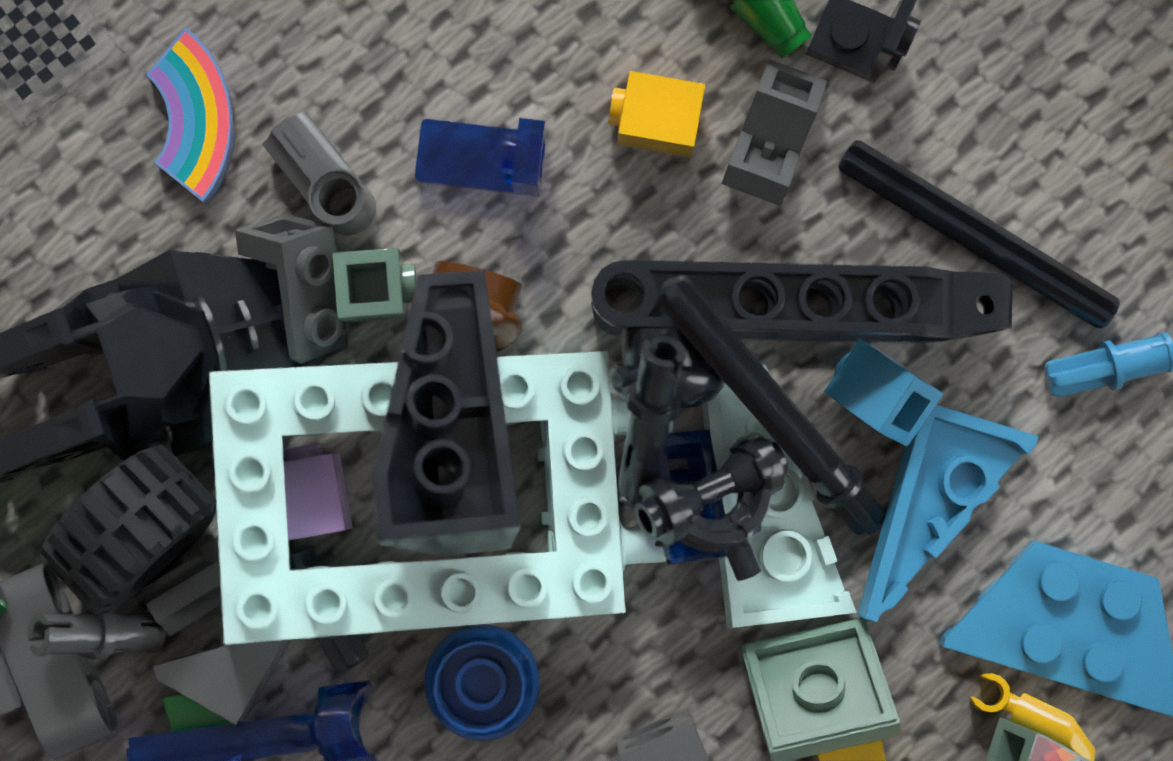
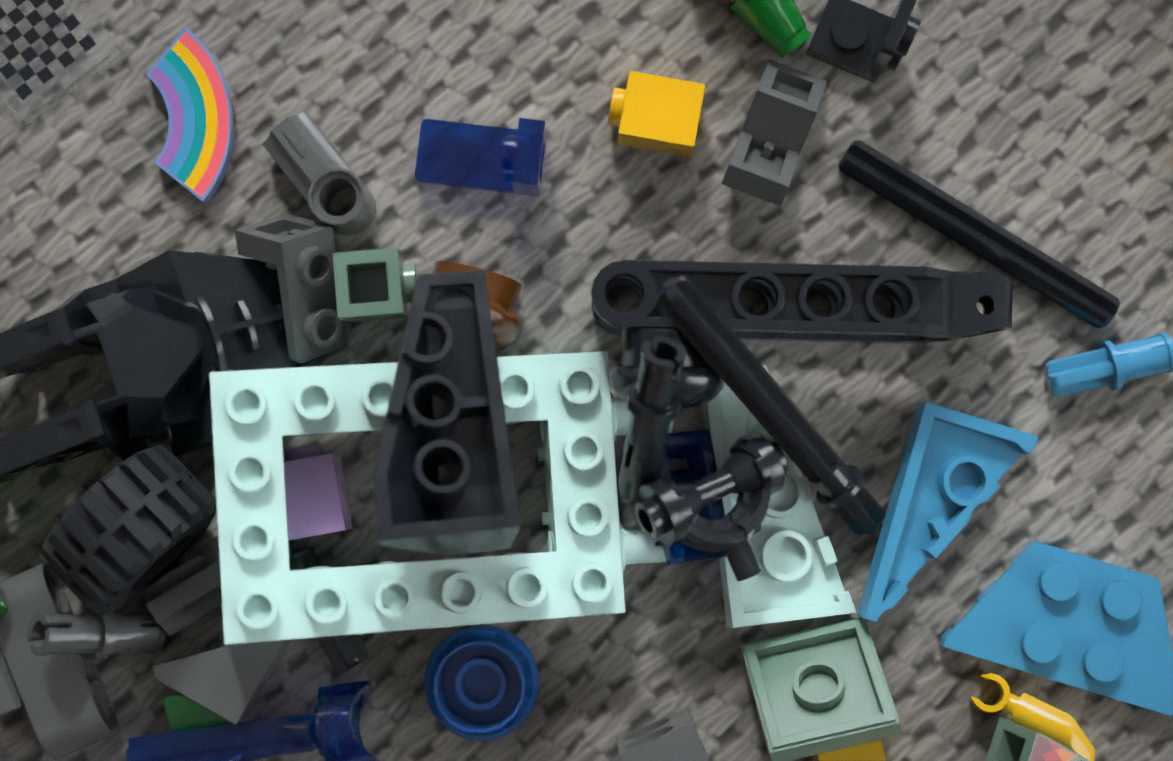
dark azure brick [824,338,944,447] -> none

